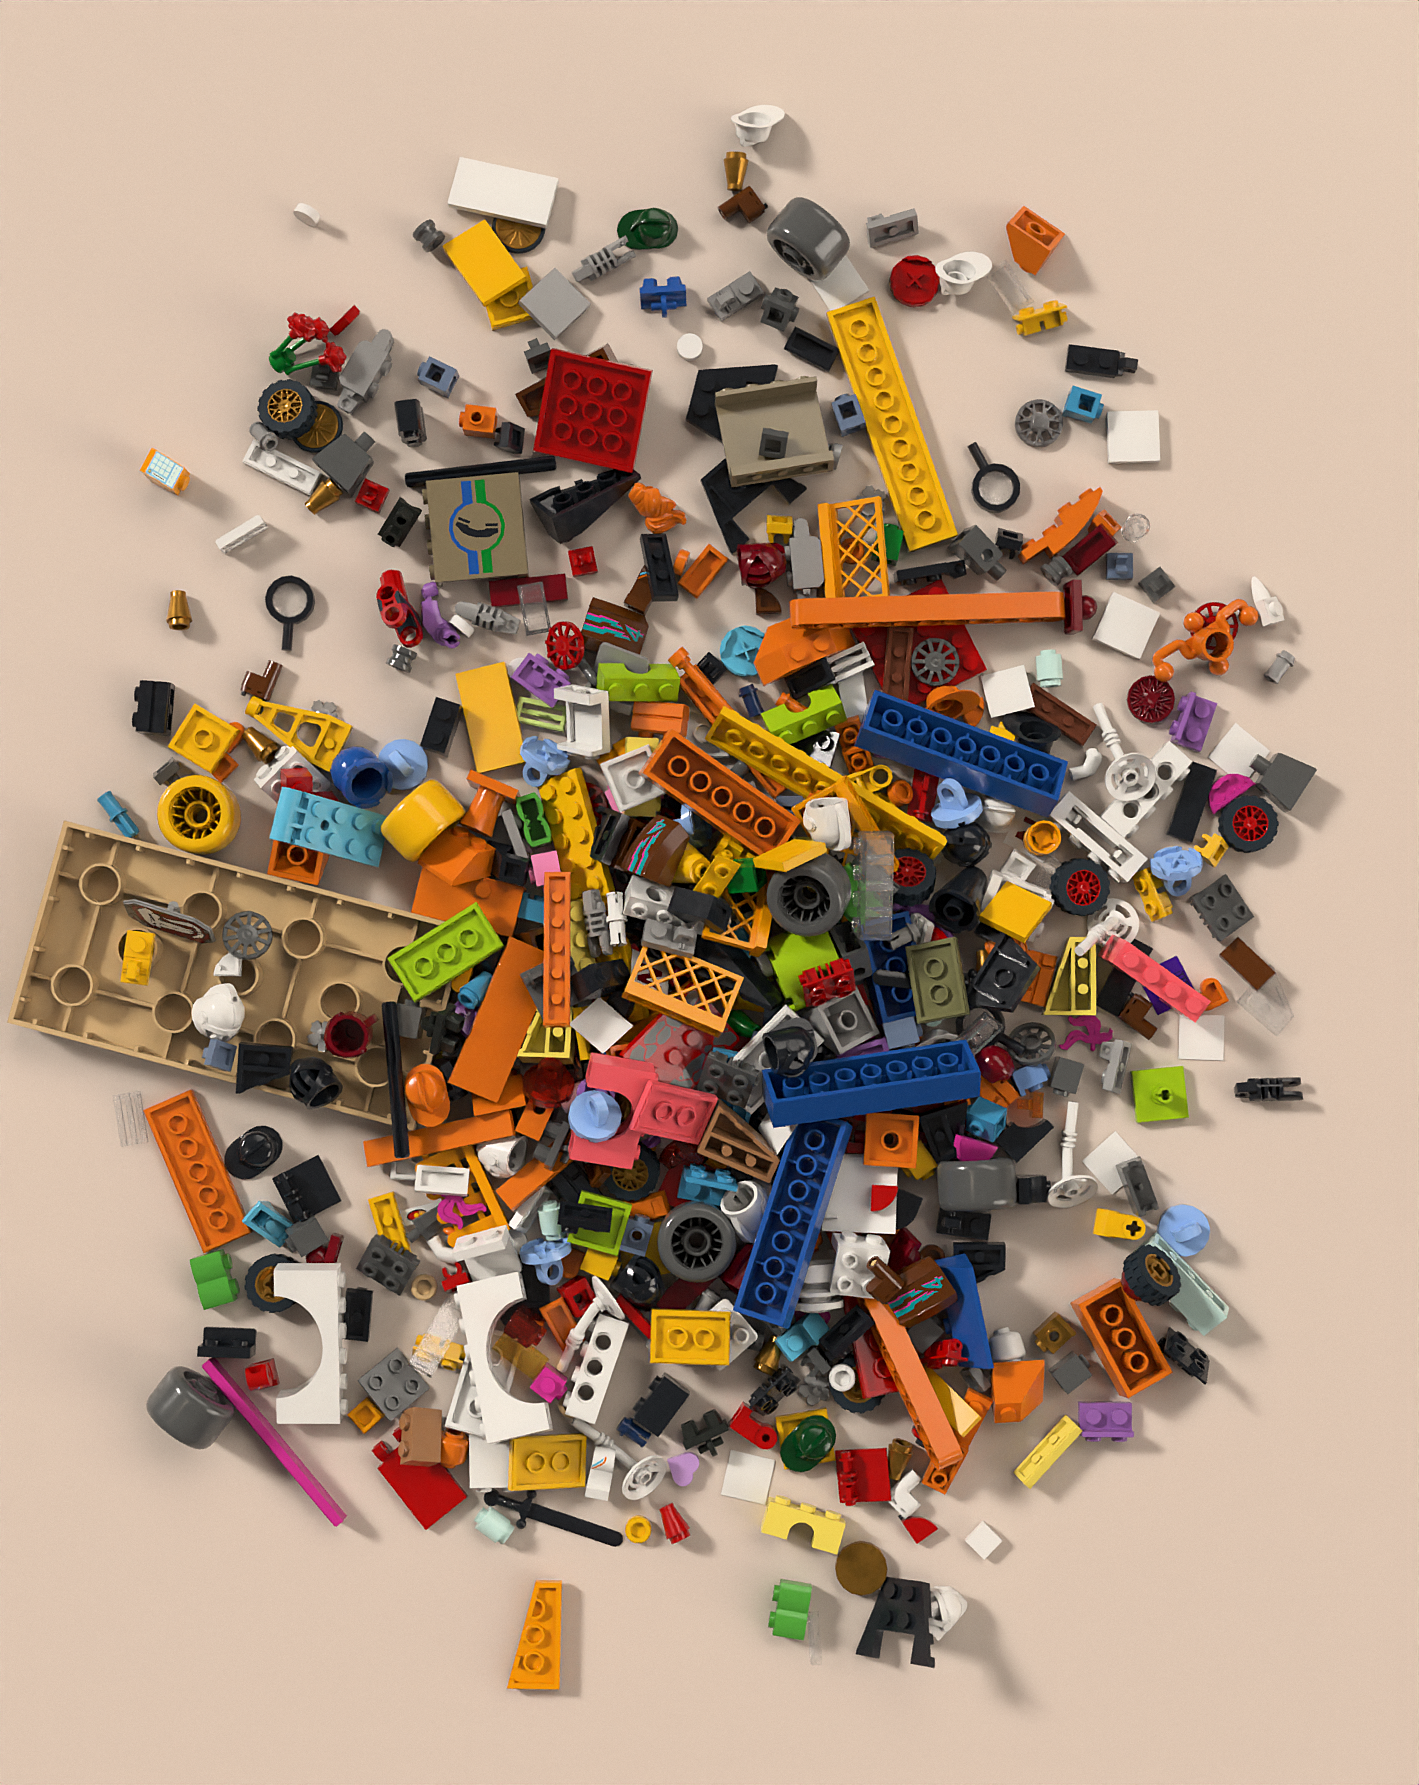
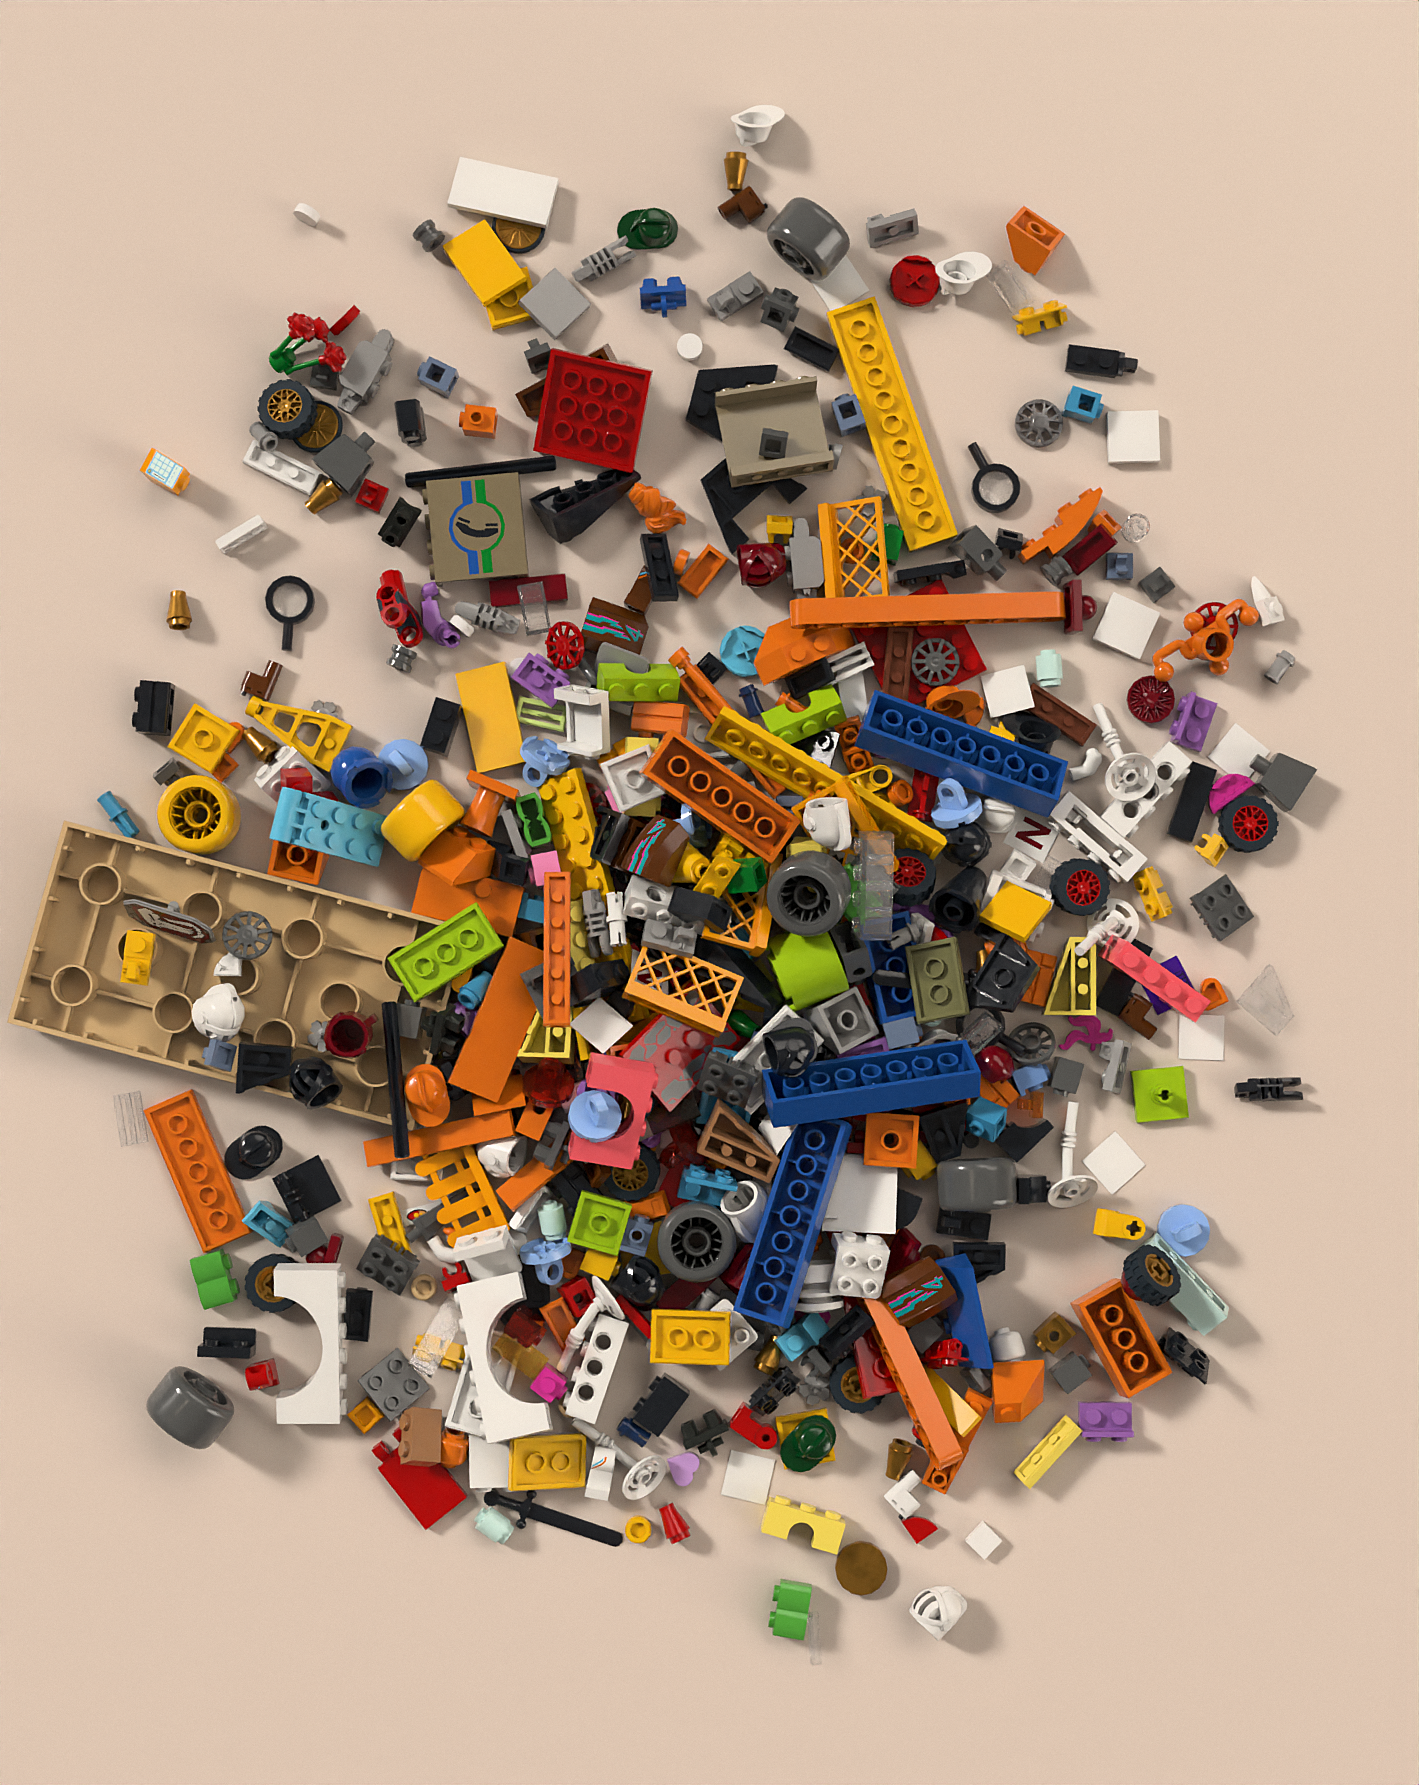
dark pink tile [202,1357,347,1527] -> none
white tile [415,1165,470,1197] -> none
dark pink piece [433,1194,487,1229] -> none
black tile [494,422,525,454] -> none
light orange wing [507,1580,562,1689] -> none
black hinge [557,1201,613,1234] -> none
red tile [568,546,598,577] -> none
coral tile [629,1080,719,1145] -> none
yellow tile [753,839,827,872] -> none
white tile [754,952,773,977] -> none
reddish brown tile [755,588,782,614] -> none
red hinge [798,958,856,1007] -> none
white tile [829,1364,856,1391] -> none
red hinge [835,1448,891,1506] -> none
black wing [856,1577,935,1668] -> none
reddish brown piece [866,1256,904,1305] -> none
red tile [871,1185,898,1212] -> none
dark pink tile [954,1134,998,1161] -> none
light orange wheel [1023,820,1061,857] -> none
dark grey hinge [1115,1156,1159,1217] -> none
light blue tile [1150,846,1203,896] -> none
reddish brown tile [1219,937,1276,992] -> none

